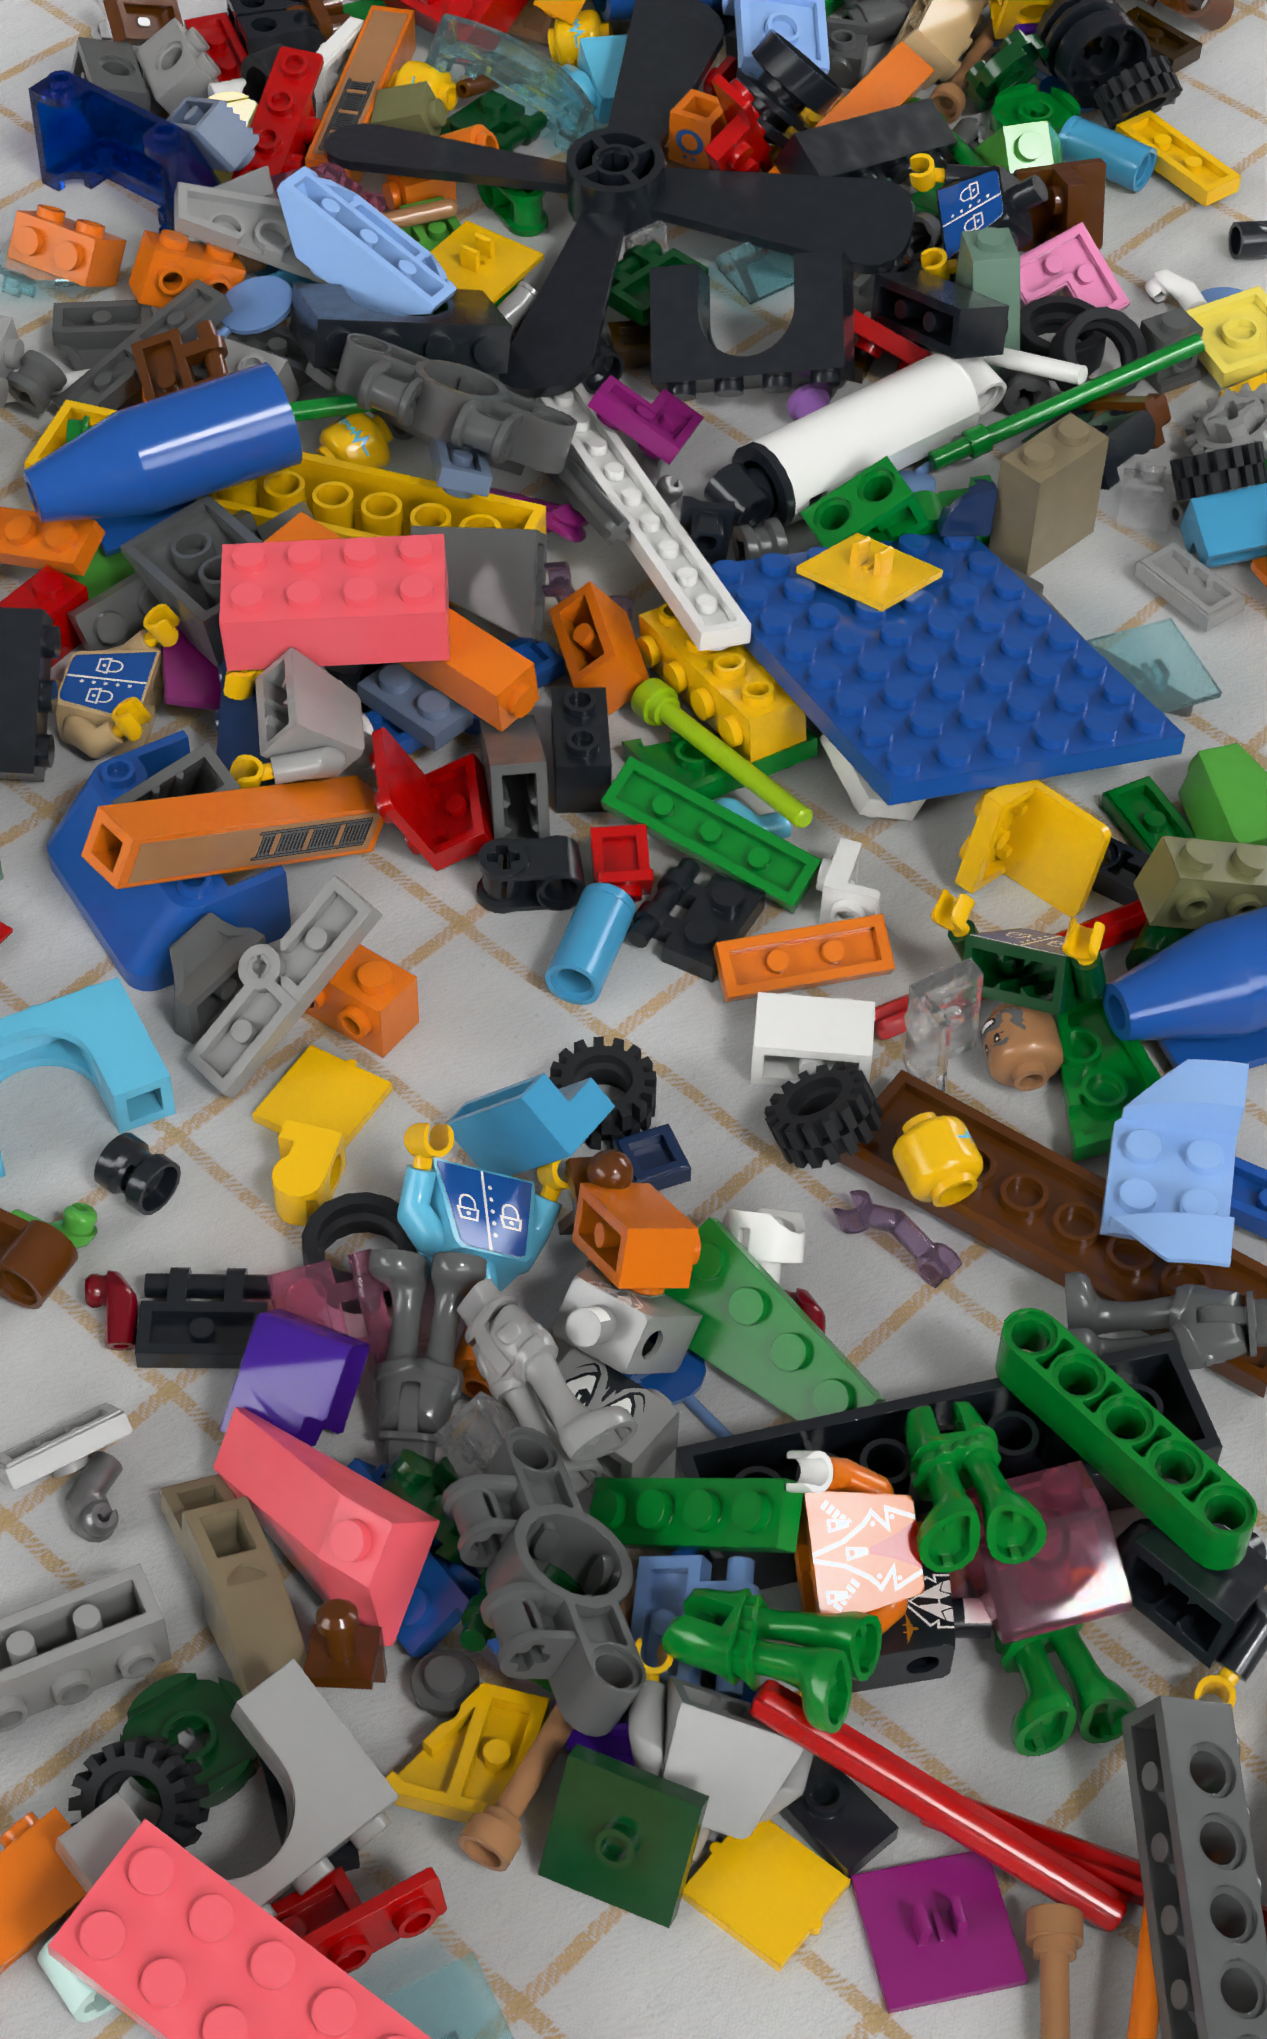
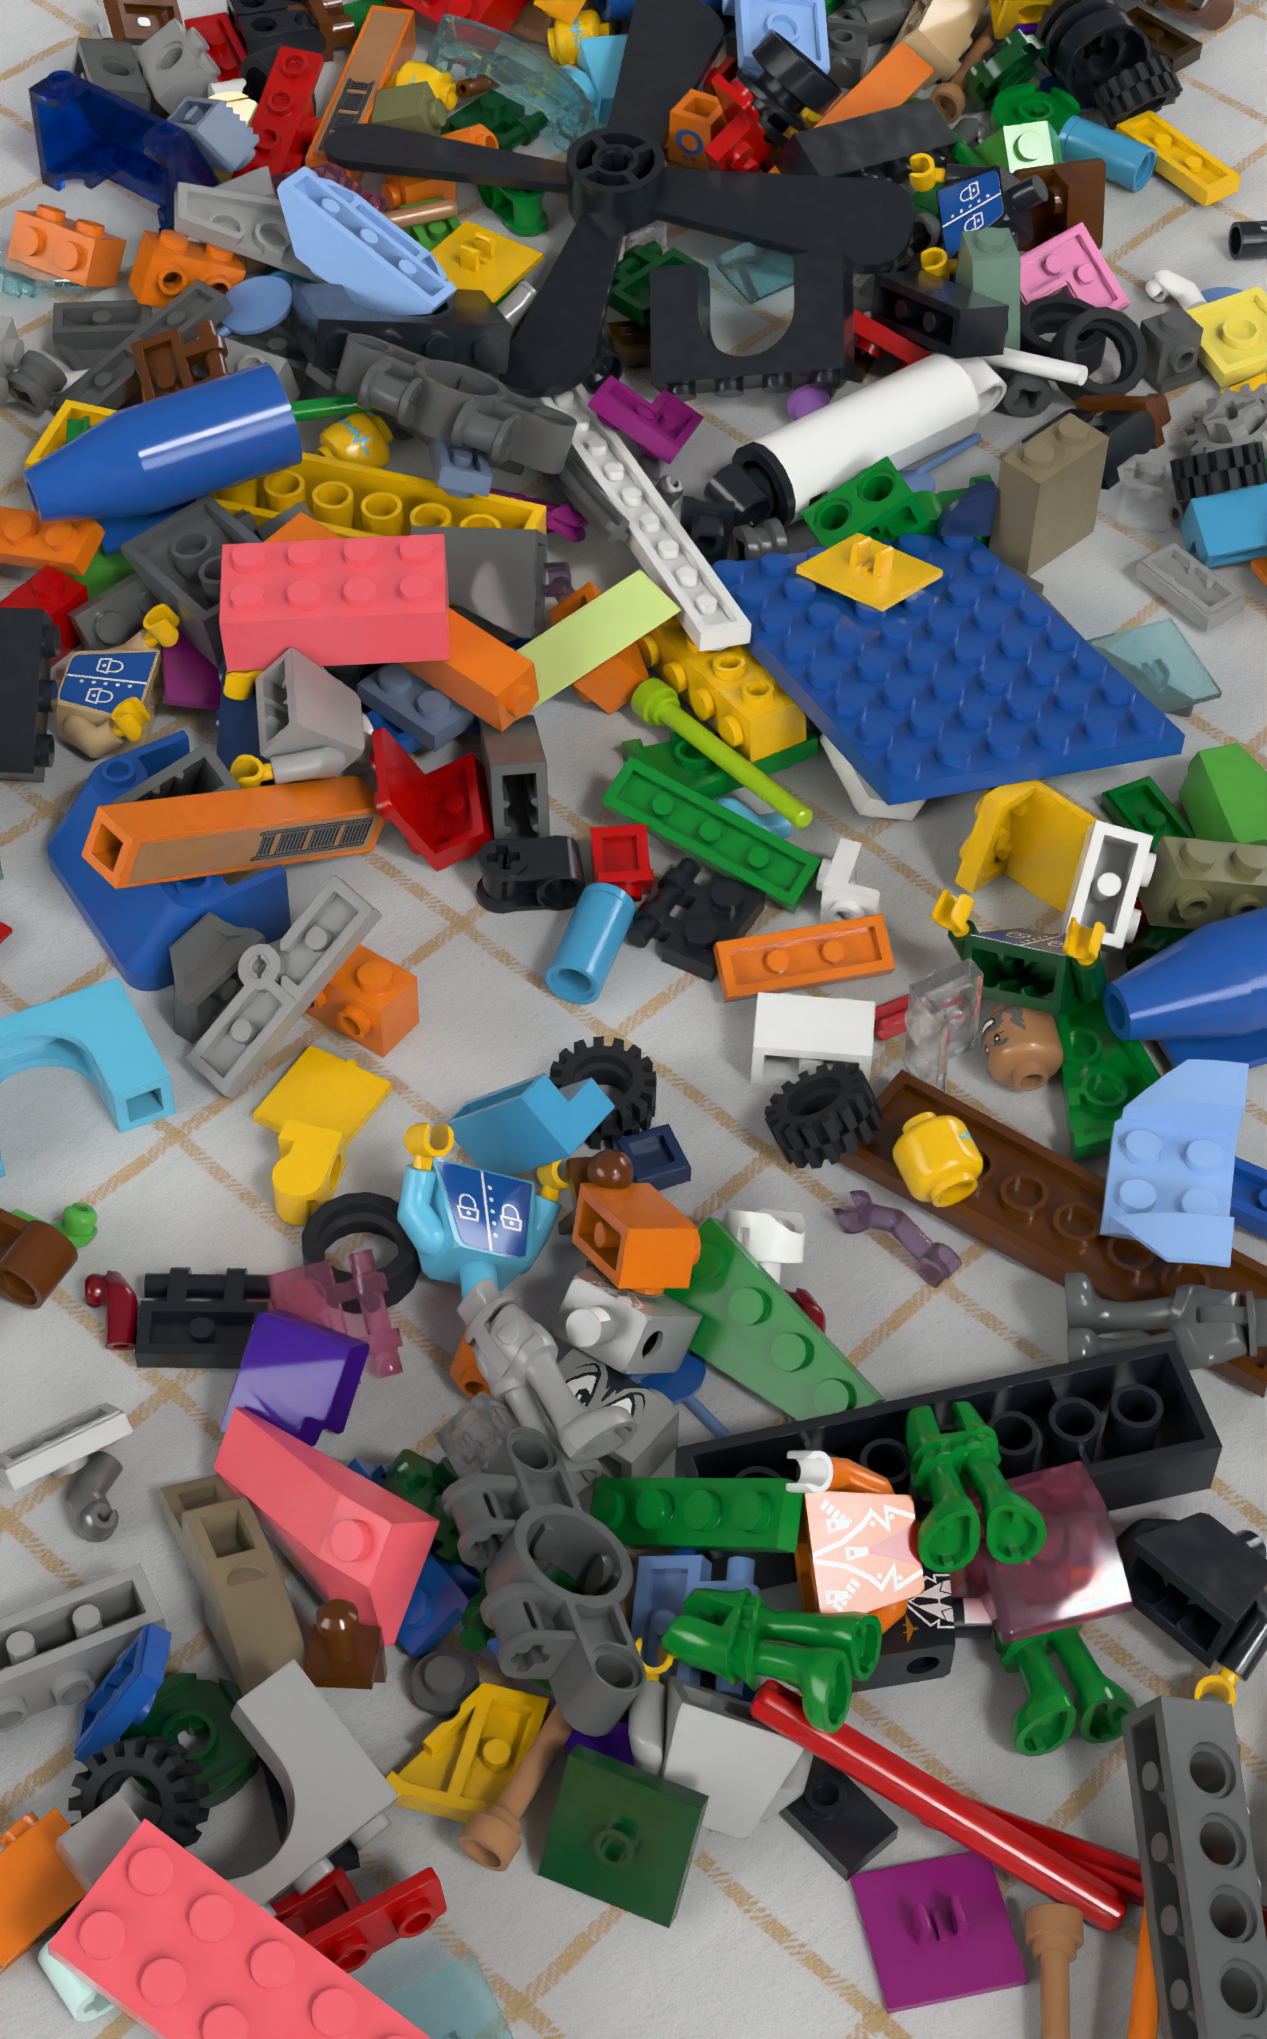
black wheel [94,1133,181,1215] -> none
white plate [314,16,364,104] -> none
dark grey piece [368,1249,487,1465] -> none
black brick [551,687,612,813] -> none
yellow piece [682,1819,851,1972] -> none
green bar [928,333,1205,470] -> none
green beam [995,1308,1258,1571] -> none
none -> blue plate [73,1623,172,1763]
none -> yellowish green sticker [516,569,682,720]
none -> white brick [1058,820,1156,954]

